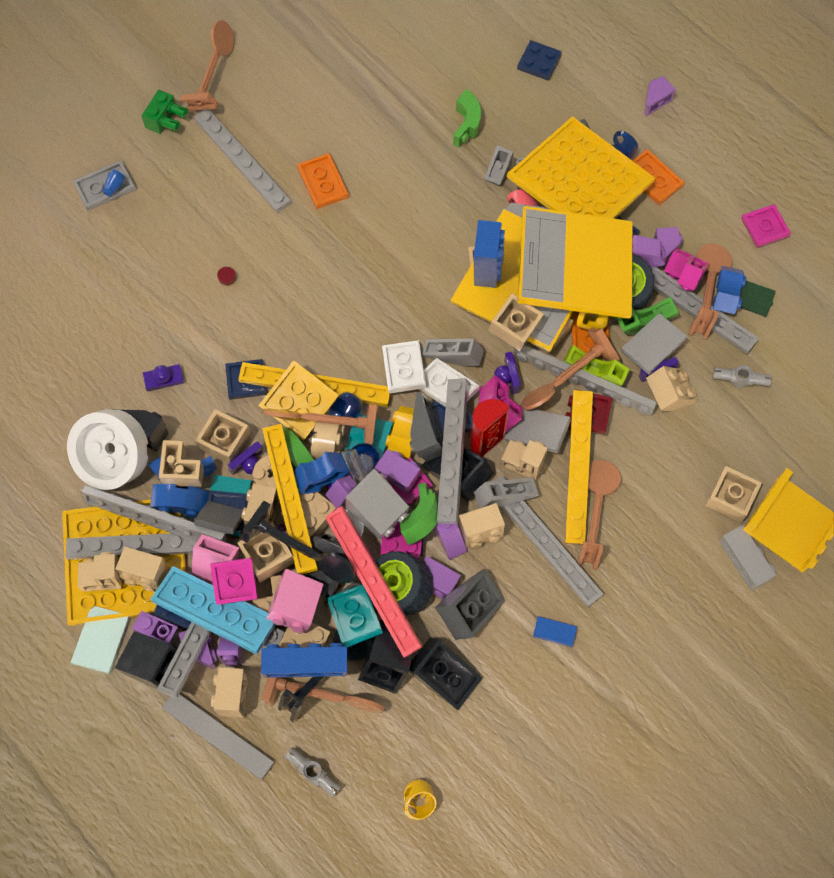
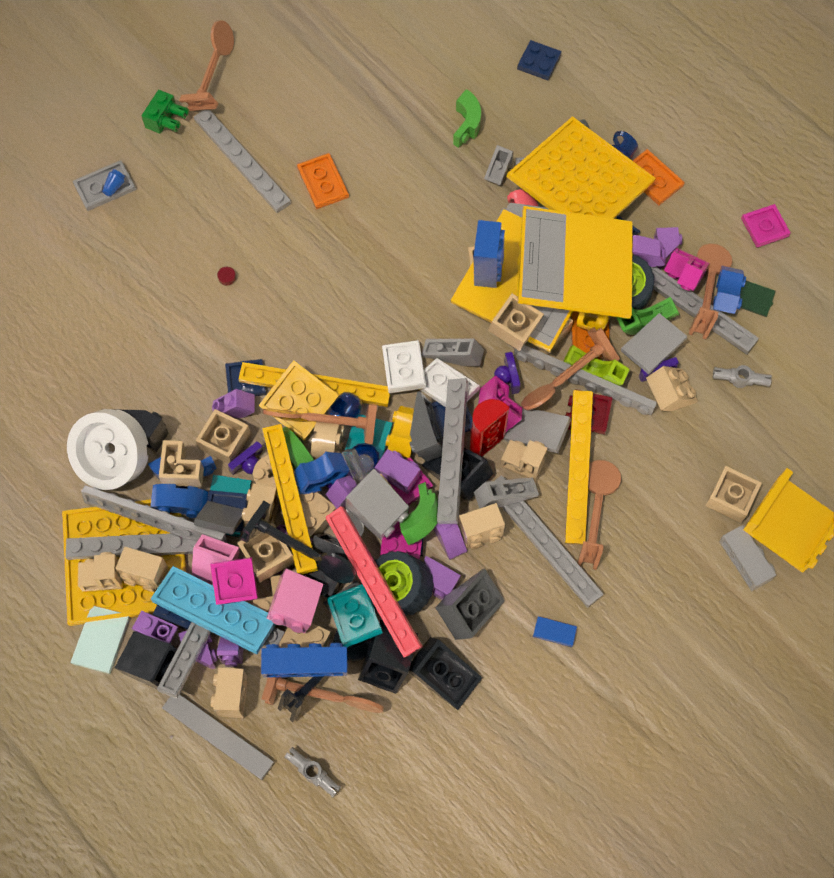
dark purple tile [143,364,184,392] -> none
yellow helmet [403,779,436,820] -> none
medium lavender slope [644,76,676,116] -> none
none -> medium lavender slope [212,389,255,418]

